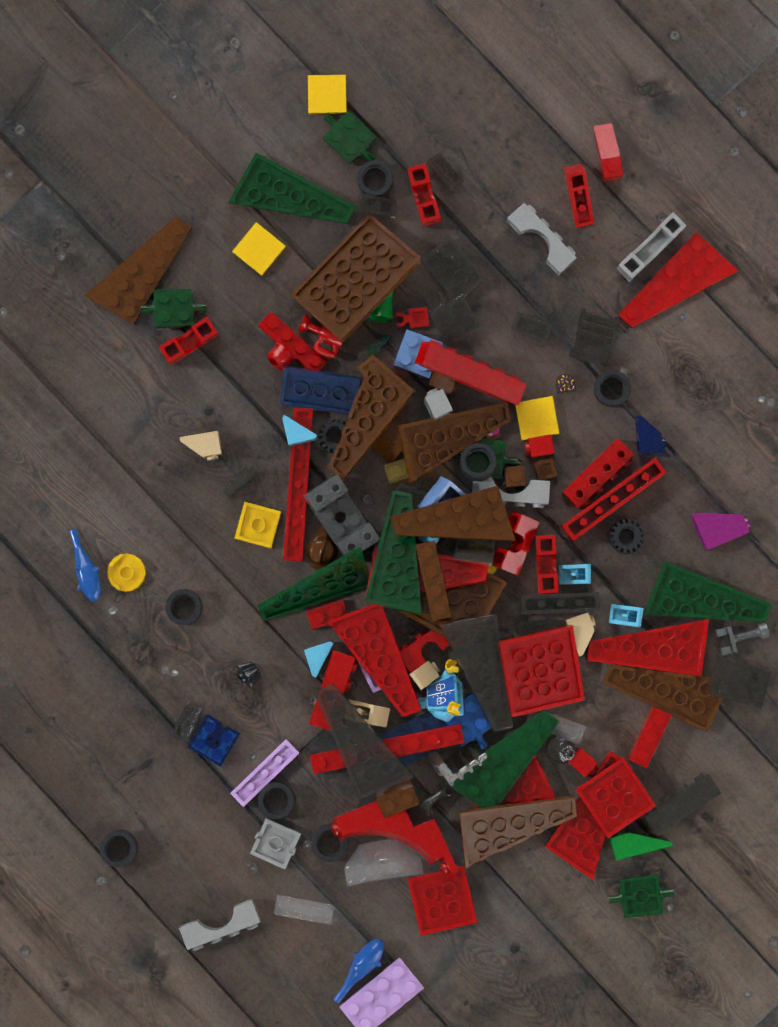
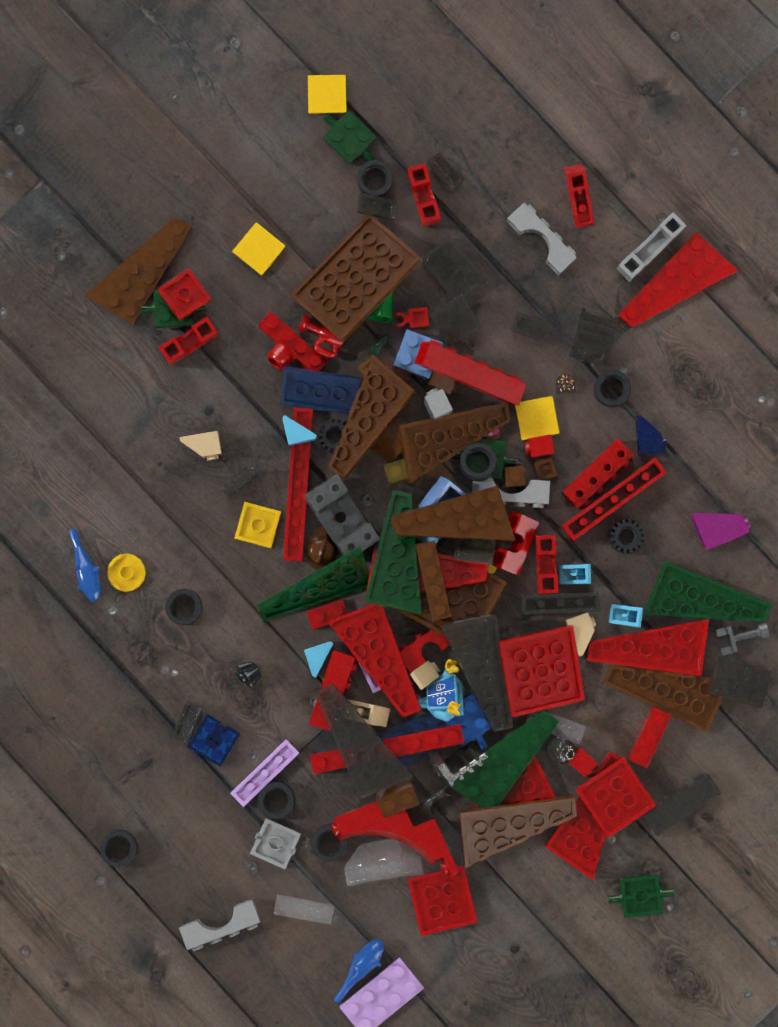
dark green wing [228,153,356,224] -> none
slope [593,123,624,182] -> none
green slope [609,829,673,861] -> none
none -> red plate [157,268,211,321]

